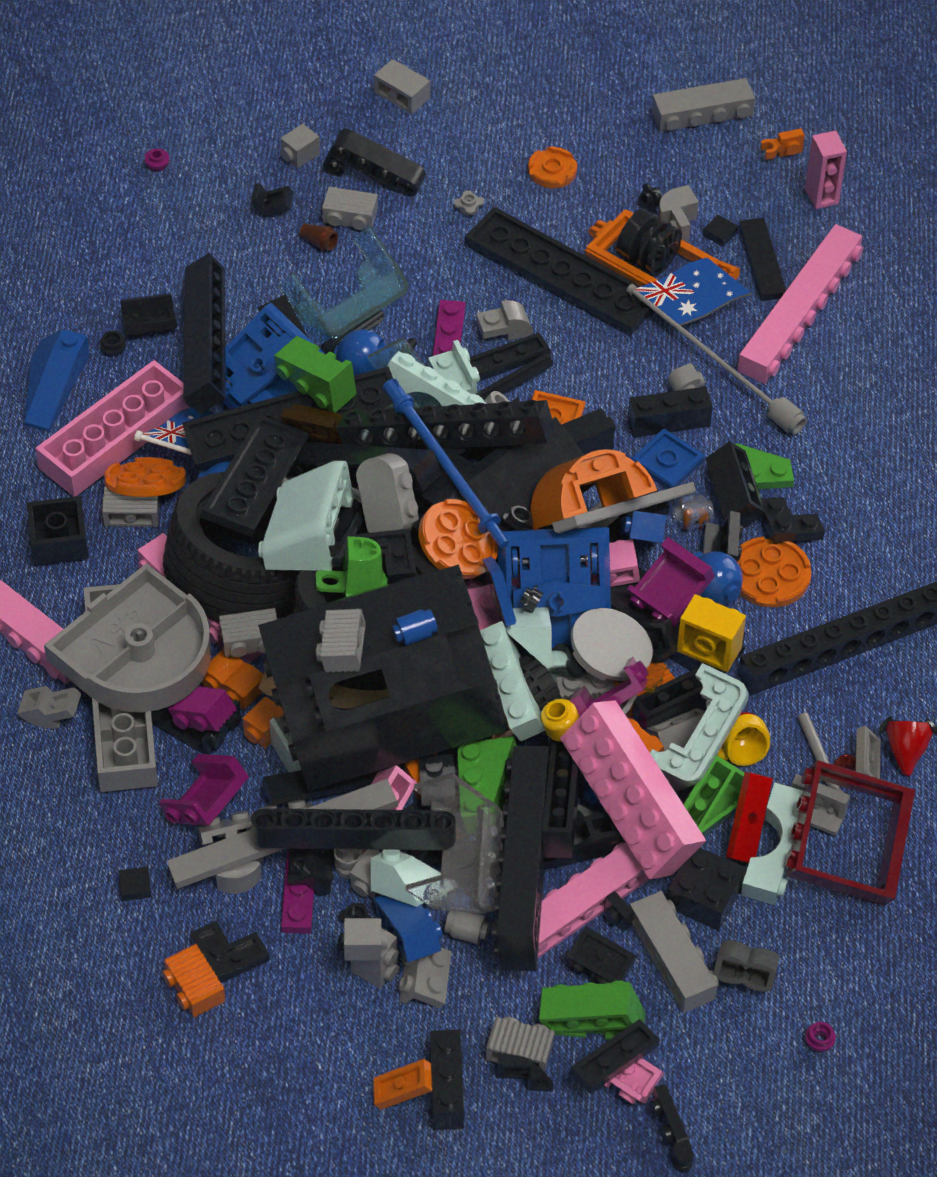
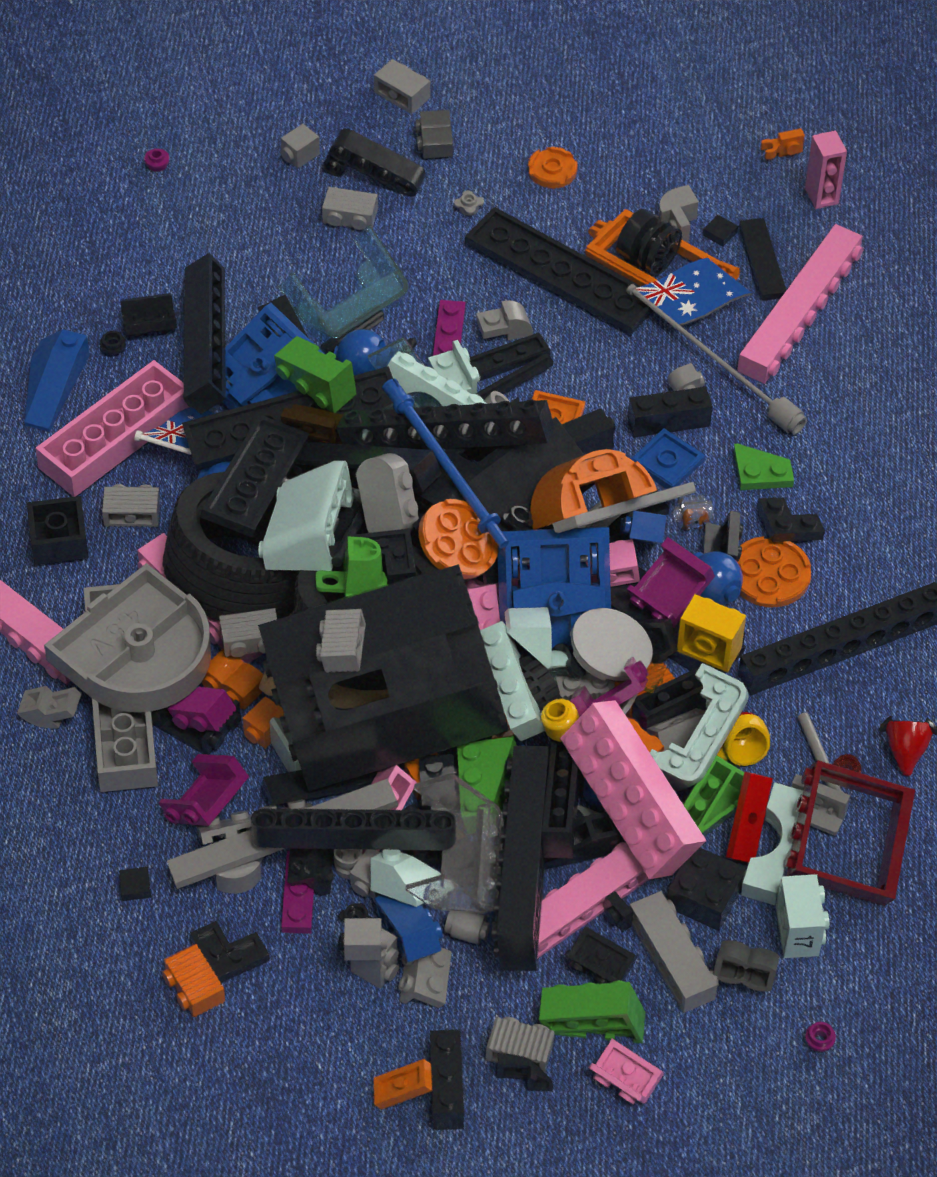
orange tile [104,457,186,497] -> none
black bracket [251,183,293,217] -> none
copper cone [299,223,338,251] -> none
blue brick [392,609,438,646] -> none
blue tile [482,556,517,627] -> none
black plate [519,585,544,612] -> none
black plate [570,1019,660,1094] -> none
black plate [639,184,662,213] -> none
black hinge [650,1084,694,1174] -> none
light grey brick [651,78,755,132] -> none
black brick [705,441,766,528] -> none
light grey tile [856,726,881,779] -> none
none -> dark grey brick [415,110,453,158]
none -> light aqua brick [776,874,829,958]

